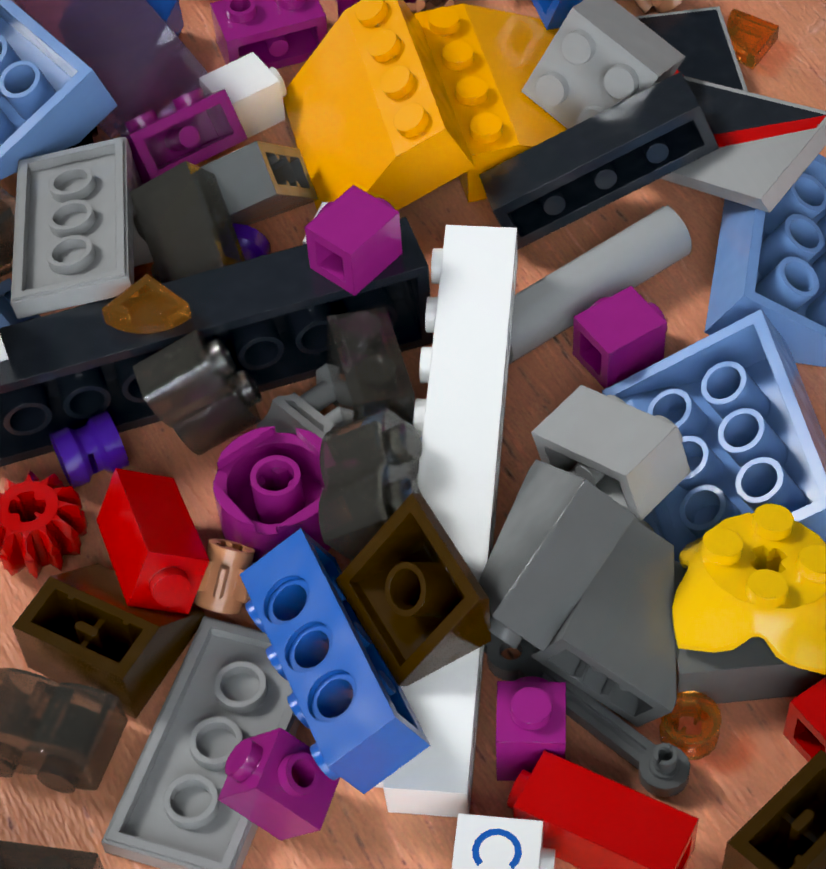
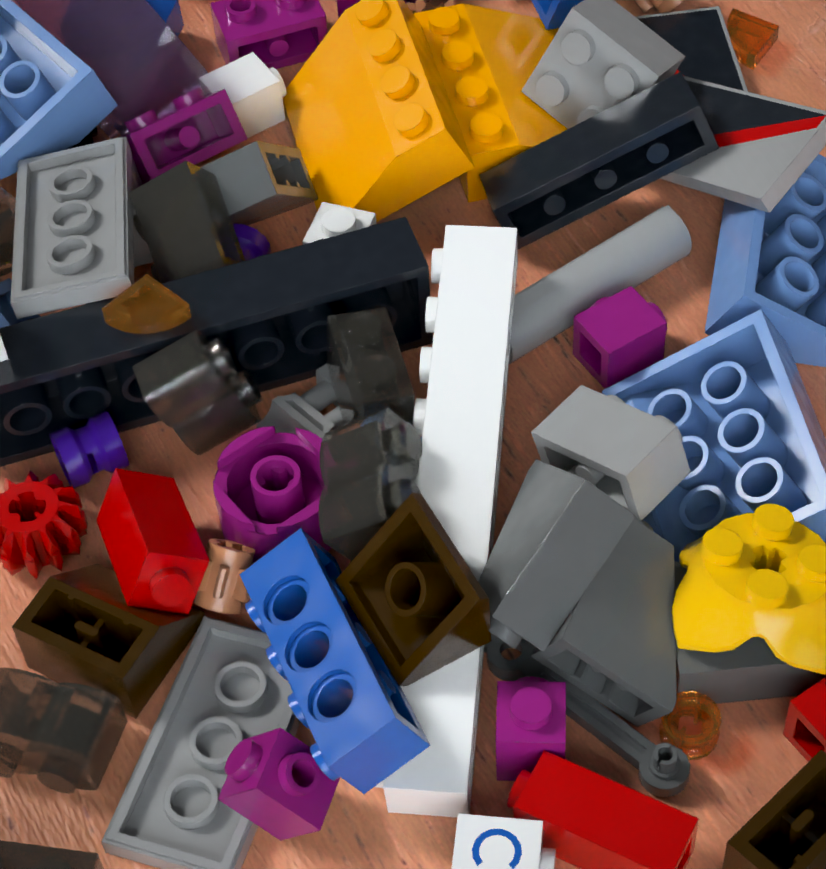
magenta brick [305,185,402,296] -> none

